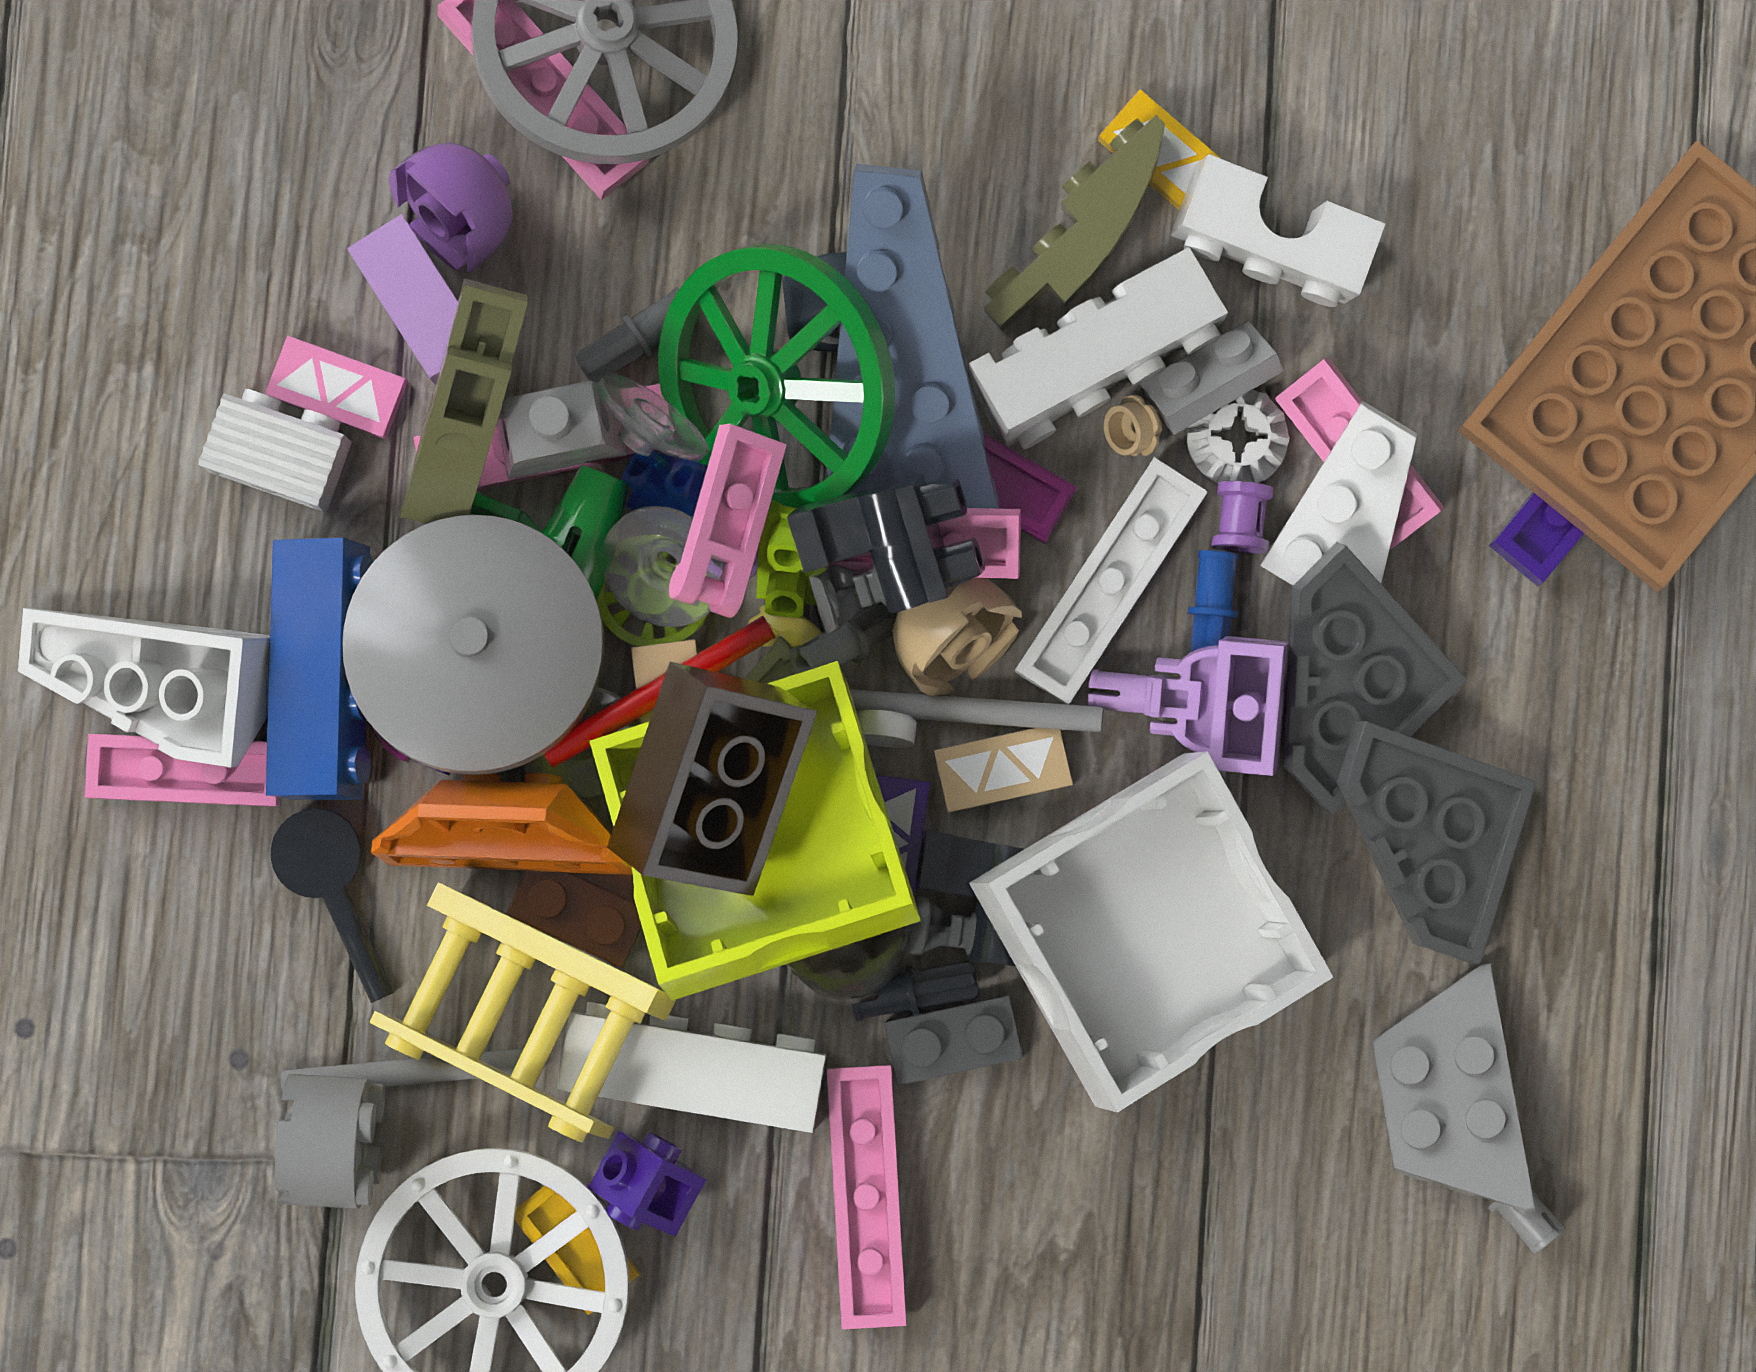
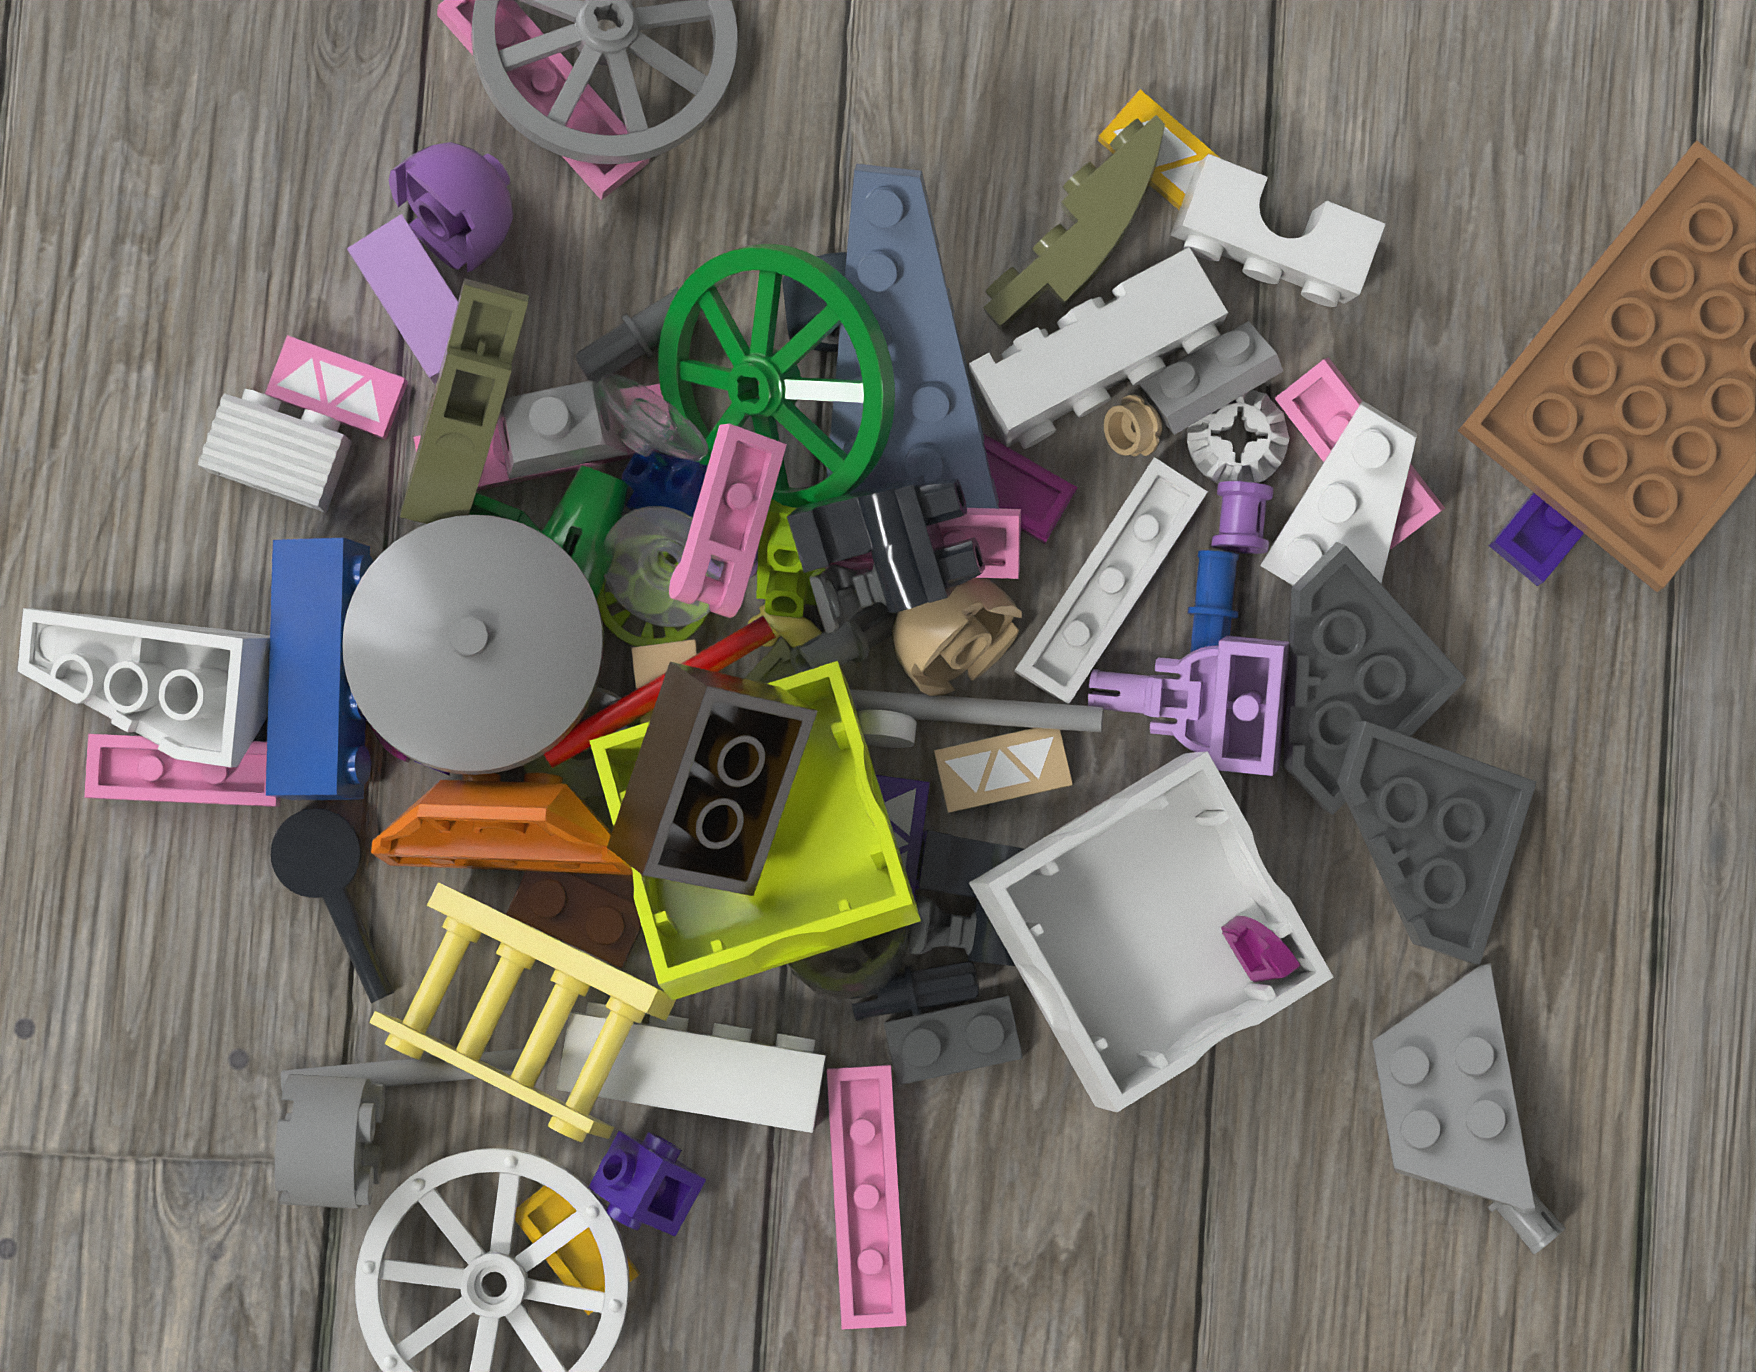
none -> magenta tile [1221,916,1301,982]

